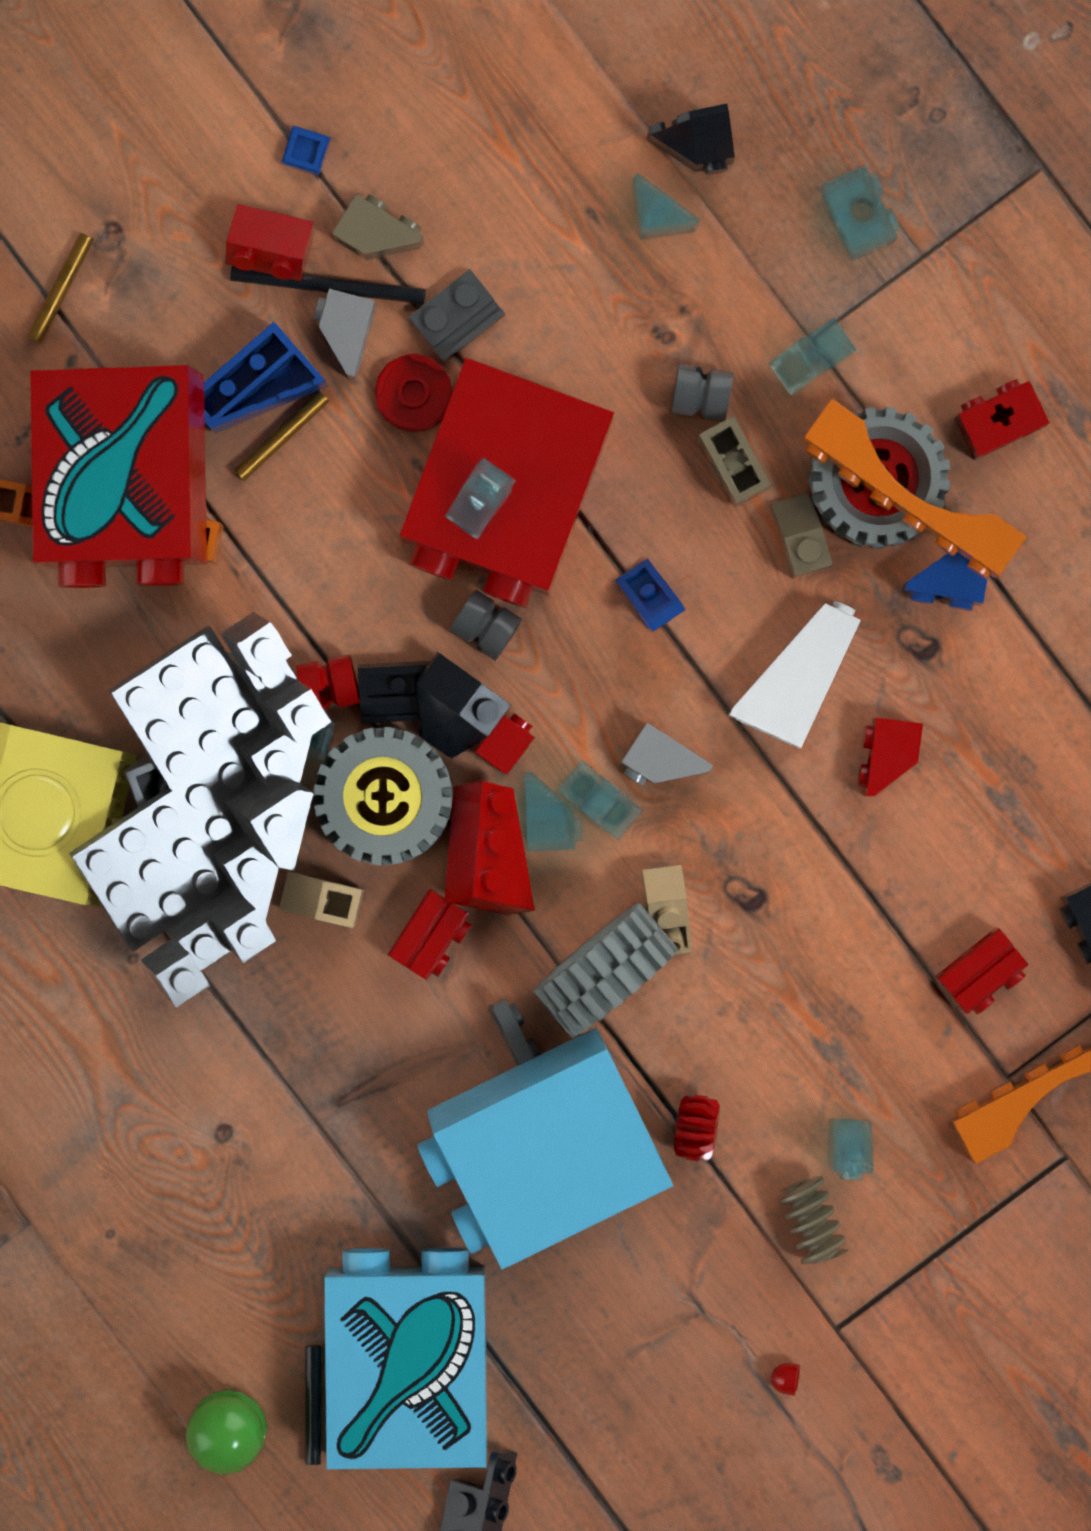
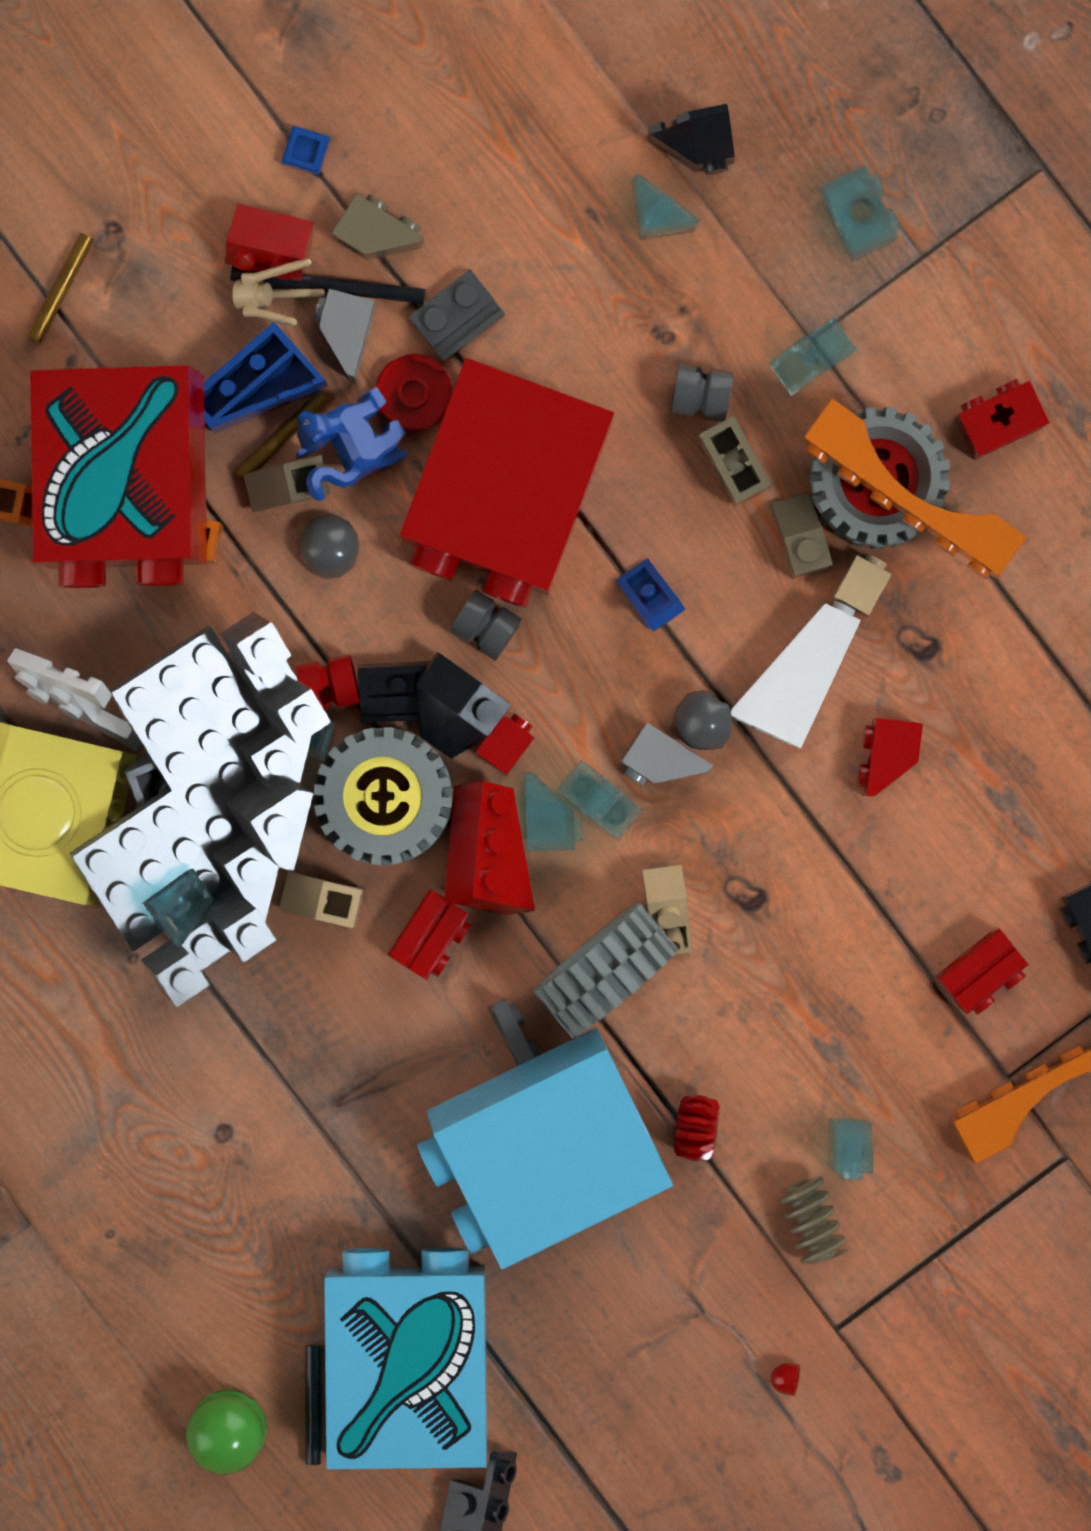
clear light blue slope [445,458,516,539] -> none
blue slope [902,552,988,611] -> none
none -> white wing [7,648,141,752]
none -> clear light blue slope [142,869,214,947]
none -> tan plant [233,259,325,326]
none -> dark tan slope [243,455,330,513]
none -> blue animal [295,387,408,501]
none -> dark grey hair [300,515,359,579]
none -> dark grey hair [675,690,732,750]
none -> tan brick [832,553,892,617]

